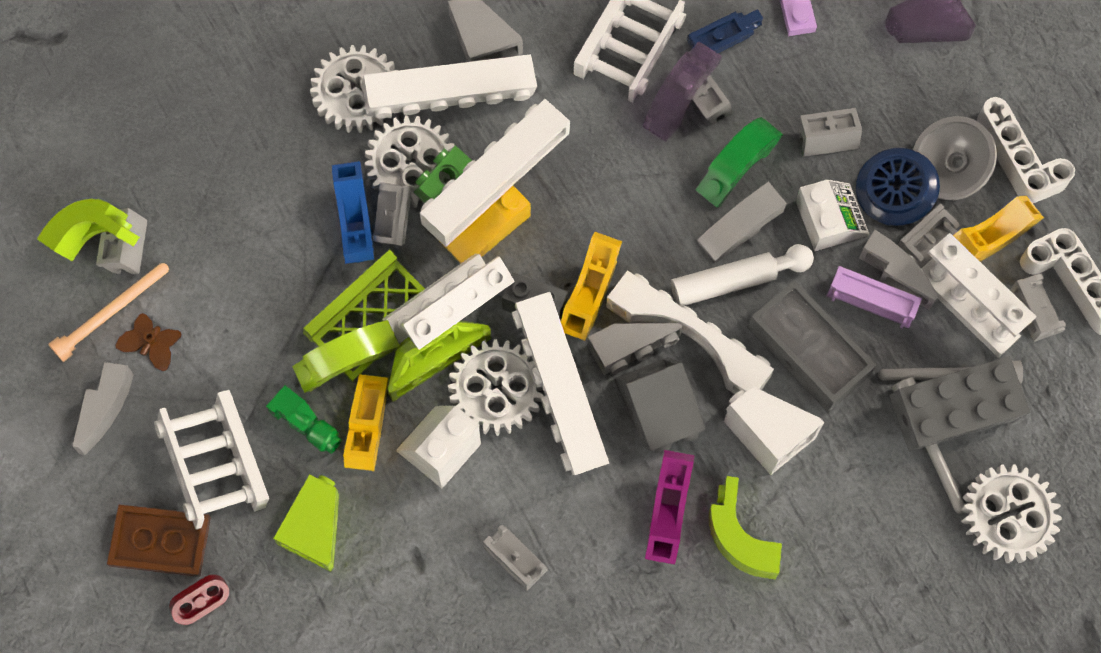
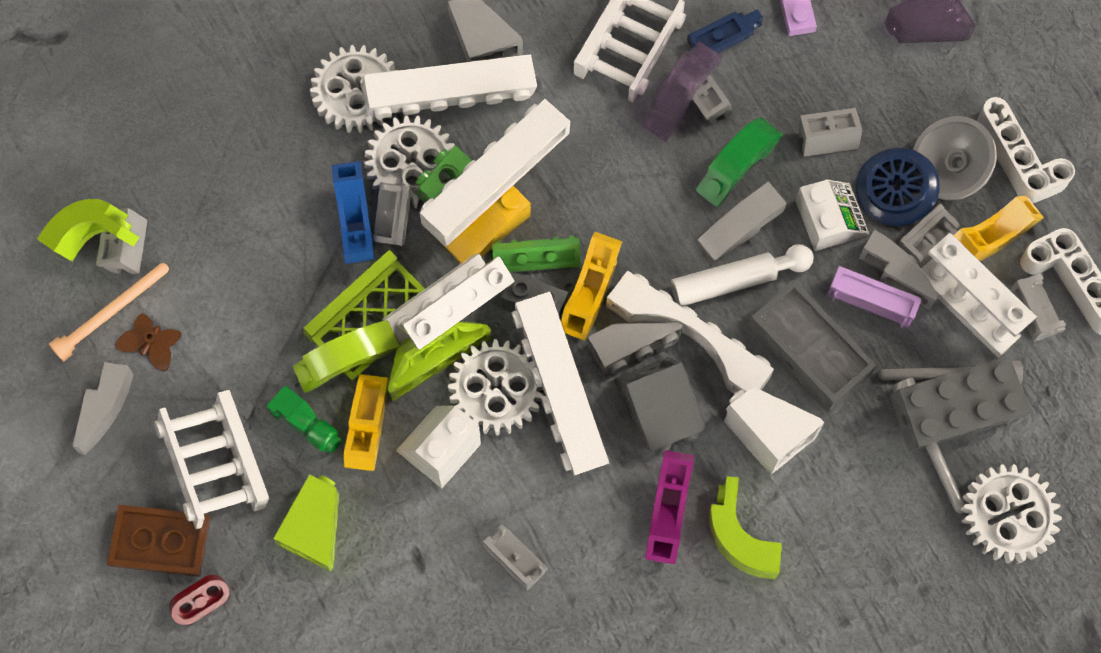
none -> bright green plate [492,235,581,272]

